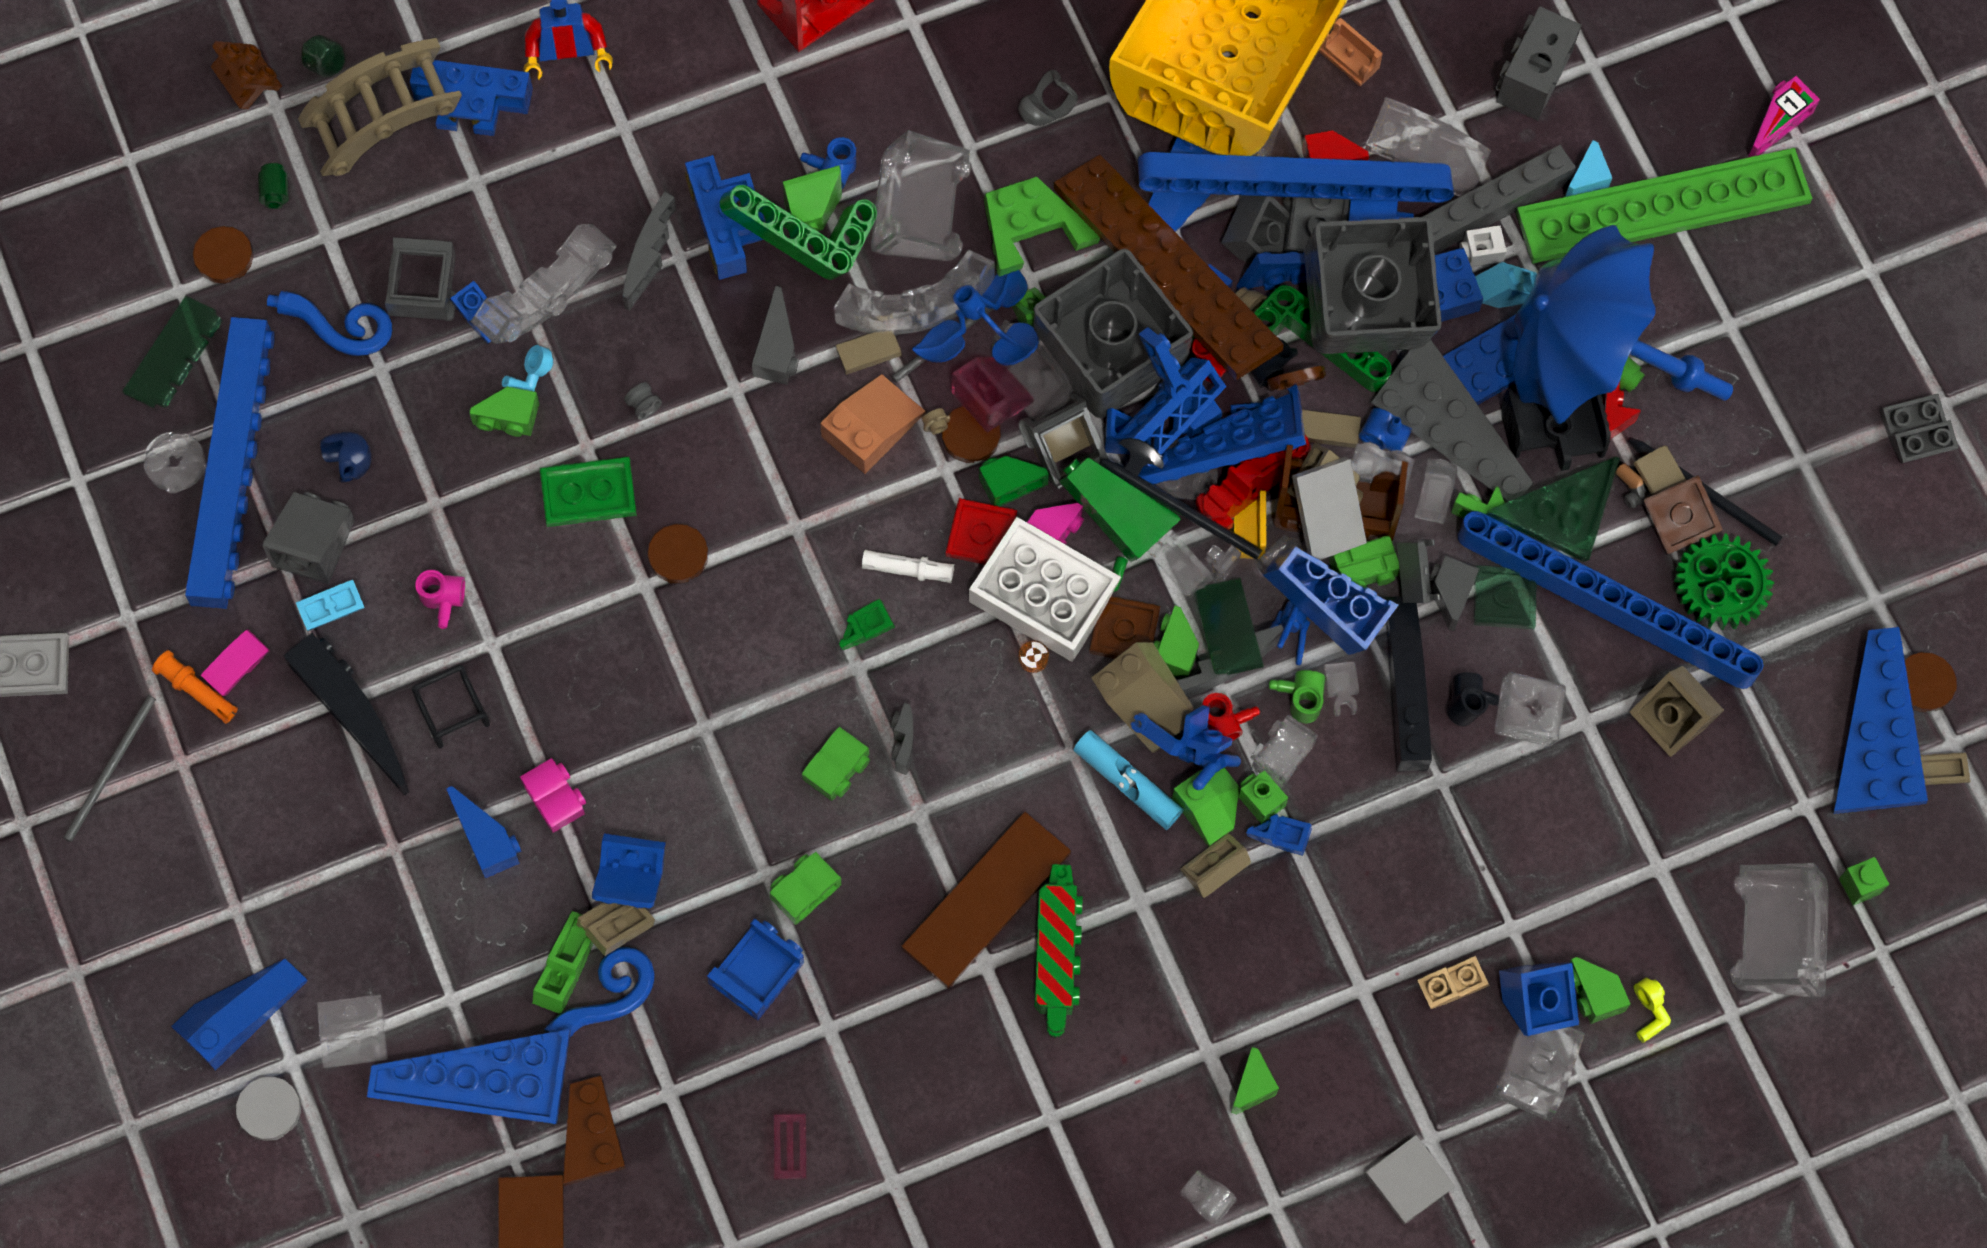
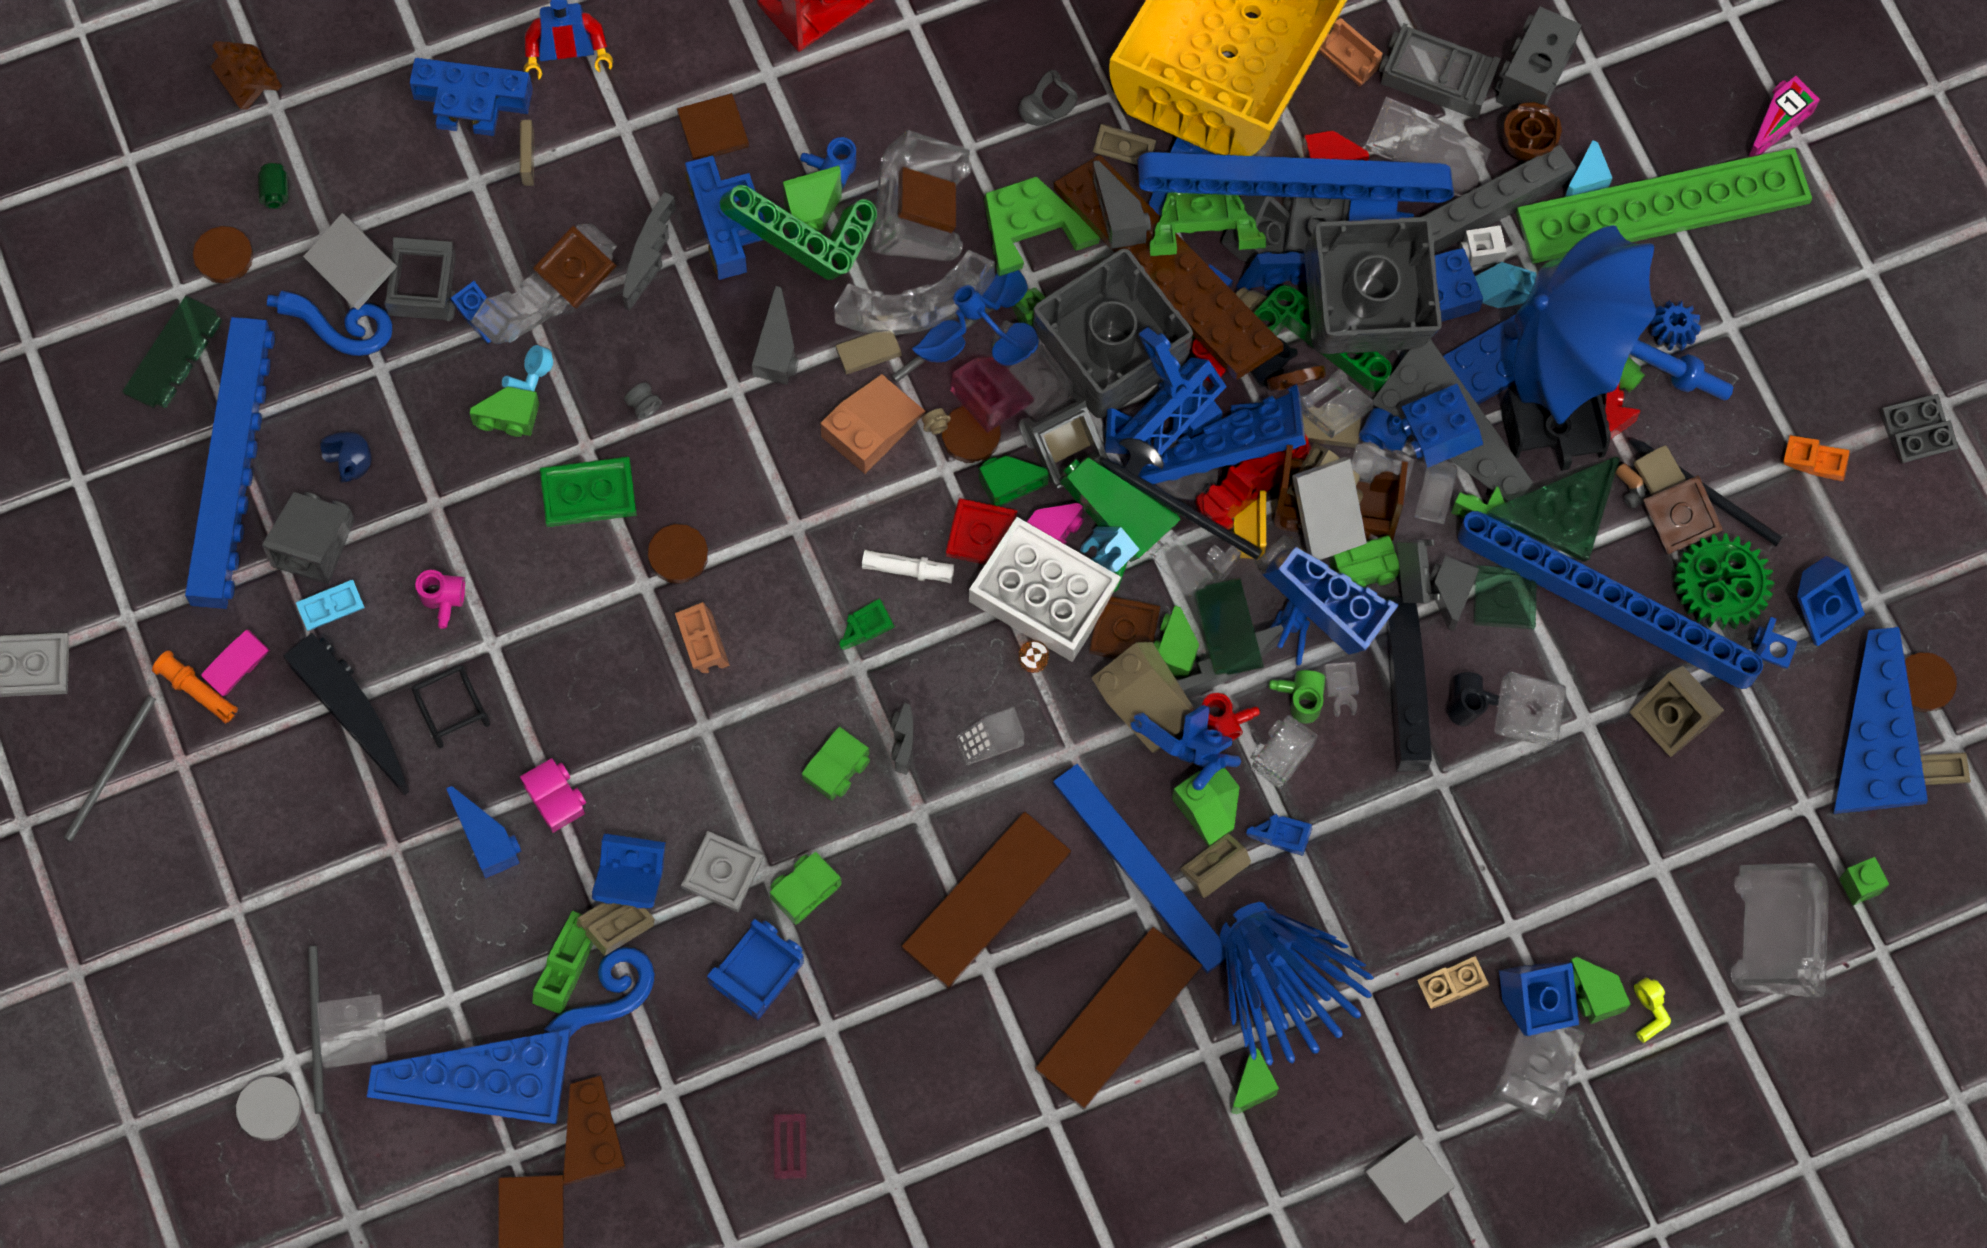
clear plate [144,432,206,494] -> none
blue wedge [171,959,308,1071] -> none
dark tan fence [298,38,462,176] -> none
clear green head [301,35,345,77] -> none
green hinge [1034,864,1083,1038] -> none
medium azure piece [1073,730,1184,830] -> none
clear piece [1180,1169,1237,1225] -> none
bright green brick [1238,770,1288,824] -> none
none -> light grey tile [303,213,397,310]
none -> dark grey axle [308,946,324,1114]
none -> dark tan tile [520,120,534,186]
none -> reddish brown tile [533,225,616,309]
none -> nougat hinge [675,602,730,673]
none -> reddish brown tile [677,93,749,160]
none -> light grey tile [681,831,764,912]
none -> reddish brown tile [898,167,956,234]
none -> clear slope [956,707,1025,766]
none -> reddish brown tile [1035,927,1202,1110]
none -> blue tile [1053,764,1226,974]
none -> medium azure hinge [1080,526,1140,572]
none -> dark tan slope [1093,123,1158,165]
none -> dark grey slope [1093,161,1151,249]
none -> bright green wing [1150,193,1266,256]
none -> blue plant [1220,902,1374,1066]
none -> clear plate [1300,369,1375,438]
none -> dark grey door [1379,23,1501,119]
none -> blue brick [1401,384,1484,468]
none -> reddish brown cylinder [1502,102,1562,162]
none -> blue gear [1650,300,1701,351]
none -> blue bracket [1753,617,1797,669]
none -> orange slope [1784,435,1850,482]
none -> blue slope [1797,556,1865,646]

